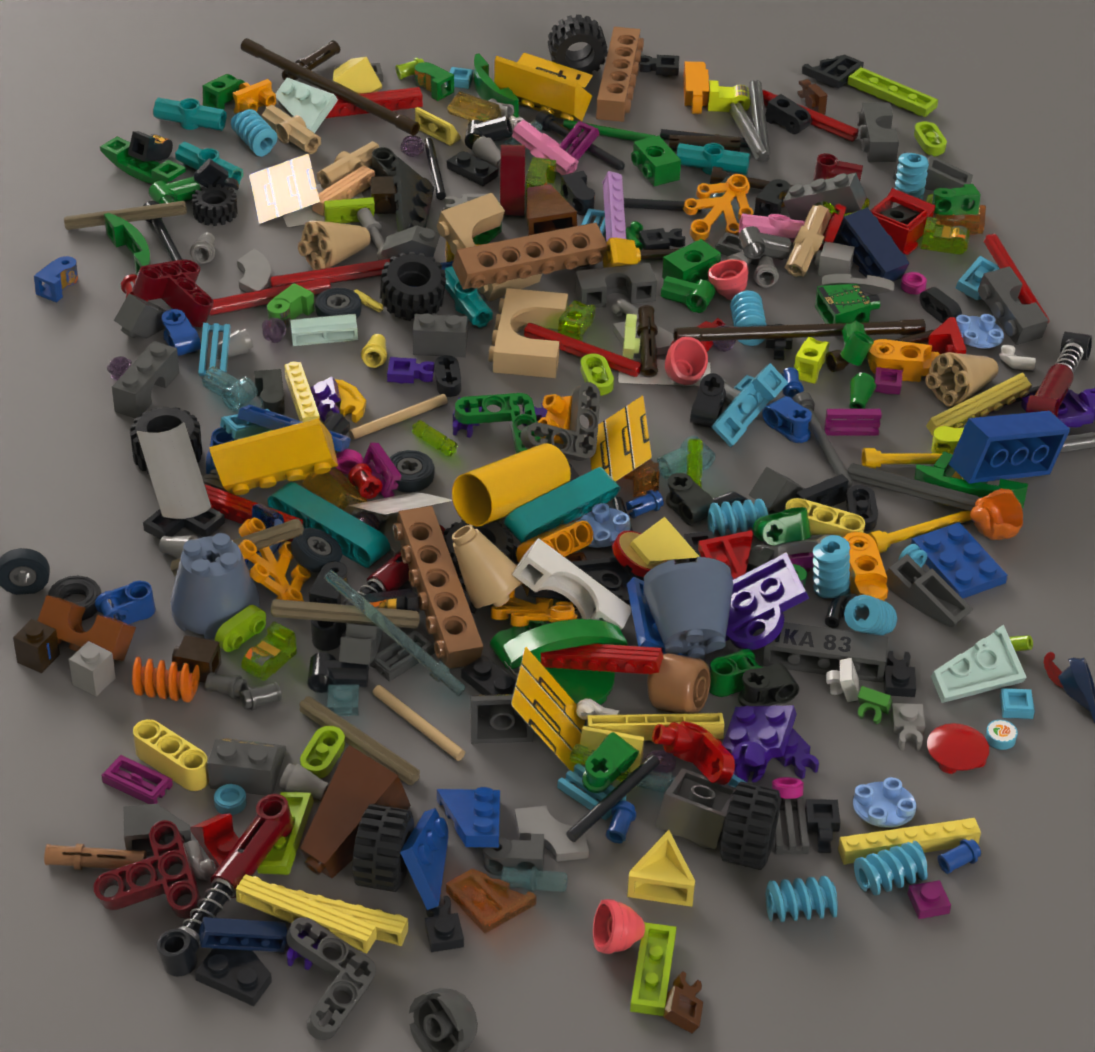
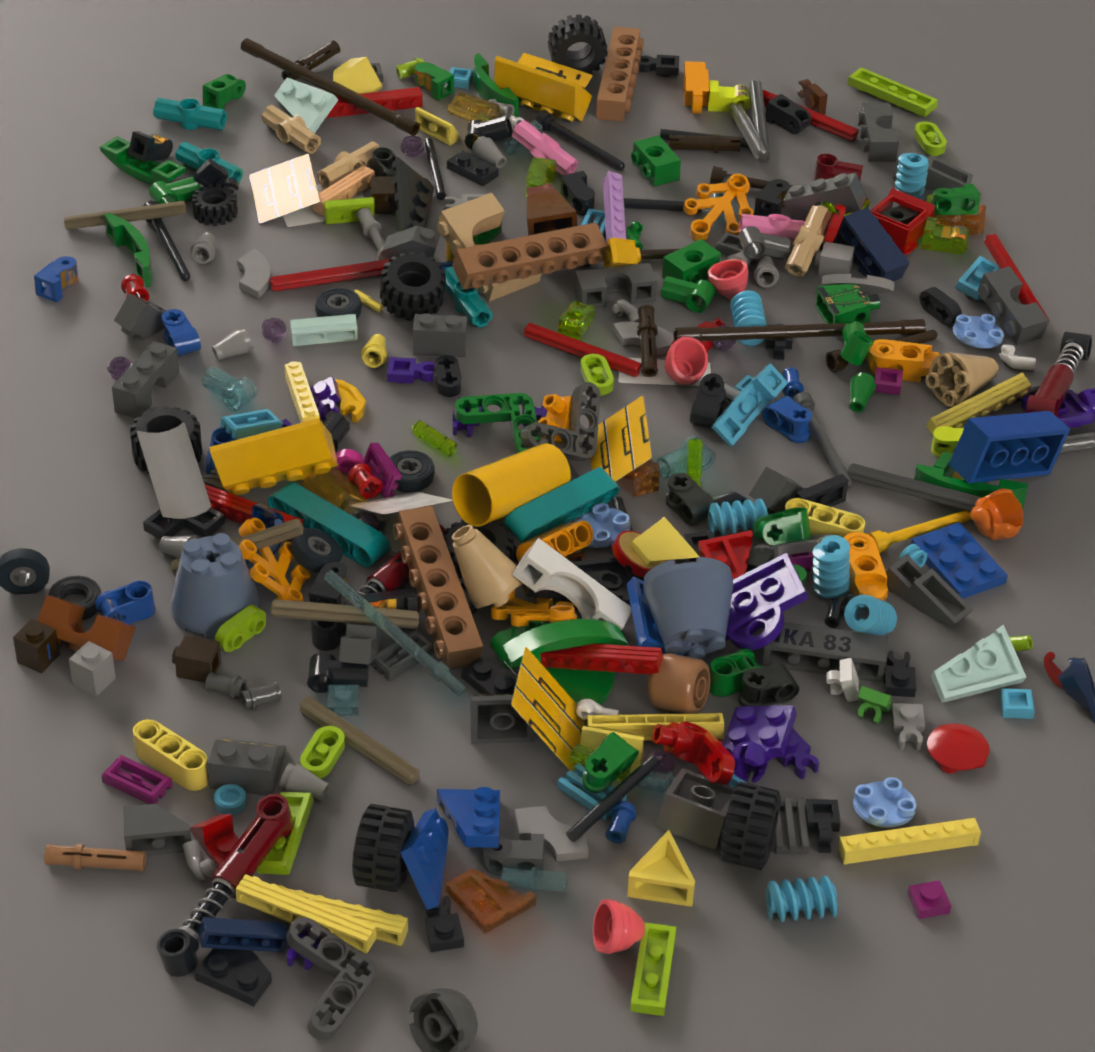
dark red beam [93,820,202,919] -> none
dark red beam [132,259,214,327] -> none
orange piece [132,657,200,702] -> none
medium azure tile [198,323,231,377] -> none
red axle [209,277,331,316] -> none
medium azure piece [231,109,278,157] -> none
light orange hips [233,79,276,114] -> none
blue tile [237,405,351,452] -> none
clear neon green leg [241,621,297,681] -> none
pearl dark grey leg [254,369,285,415] -> none
bright green leg [267,283,315,329] -> none
tan cone [298,220,371,270] -> none
reddish brown slope [300,745,411,879] -> none
tan bar [349,394,448,440] -> none
tan bar [373,685,465,761] -> none
tan arch [489,288,568,378] -> none
dark red beam [500,145,525,216] -> none
magenta tile [560,121,599,160] -> none
green bar [563,119,656,141] -> none
yellowish green plate [622,314,640,360] -> none
blue pin [626,490,664,519] -> none
black plate [639,228,686,250] -> none
reddish brown plate [663,971,703,1034] -> none
teal piece [676,143,750,175] -> none
dark pink tile [772,777,804,799] -> none
neon yellow leg [794,337,830,384] -> none
black wing [802,54,864,89] -> none
magenta tile [824,409,882,436] -> none
black plate [846,485,878,531] -> none
medium azure piece [854,841,928,896] -> none
yellow piece [861,448,953,469] -> none
dark pink tile [901,272,927,295] -> none
red slope [928,317,967,354] -> none
blue pin [937,839,981,874] -> none
tile [985,720,1018,750] -> none

